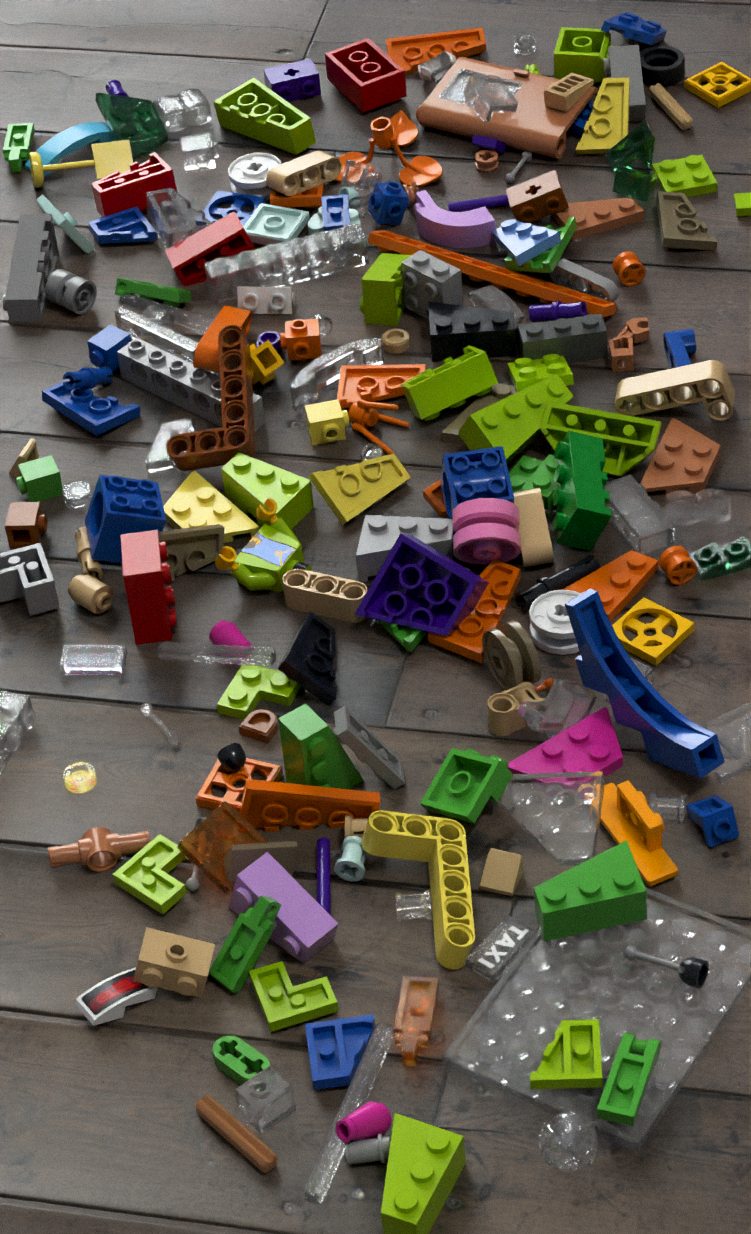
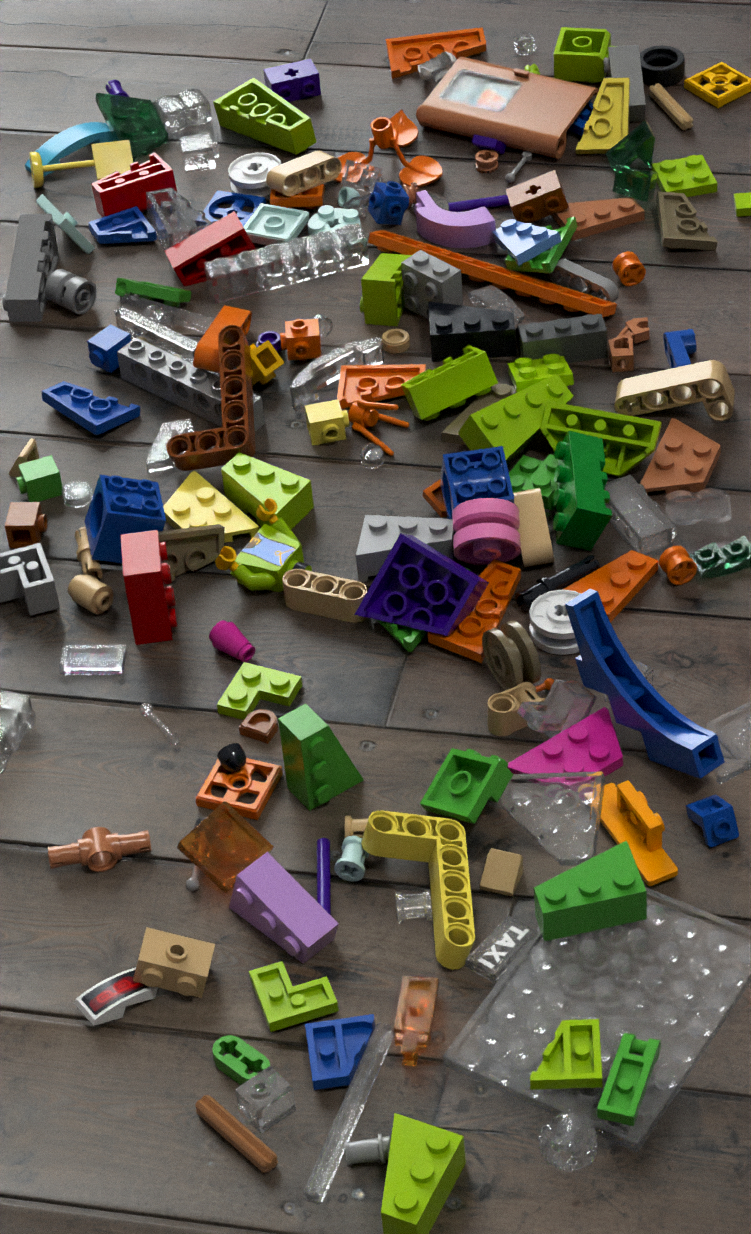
bright green hinge [3,123,35,173] -> none
blue pin [63,366,113,390] -> none
clear tile [63,762,97,794] -> none
lime plate [112,834,187,914] -> none
clear axle [157,642,276,666] -> none
bright green hinge [209,896,281,993] -> none
dark tan slope [223,841,298,882] -> none
white hinge [237,286,295,314] -> none
orange wing [237,779,380,834] -> none
black wing [278,611,336,706] -> none
light yellow wing [308,453,411,525] -> none
plate [321,194,351,236] -> none
red brick [325,38,407,112] -> none
light grey plate [334,706,405,789] -> none
dark pink cone [336,1101,392,1142] -> none
clear bracket [464,74,519,123] -> none
dark purple pin [529,301,587,322] -> none
tan slope [544,73,594,112] -> none
blue wing [601,12,667,45] -> none
yellow piece [612,597,694,666] -> none
hinge [624,945,709,989] -> none
clear bush [650,792,686,825] -> none

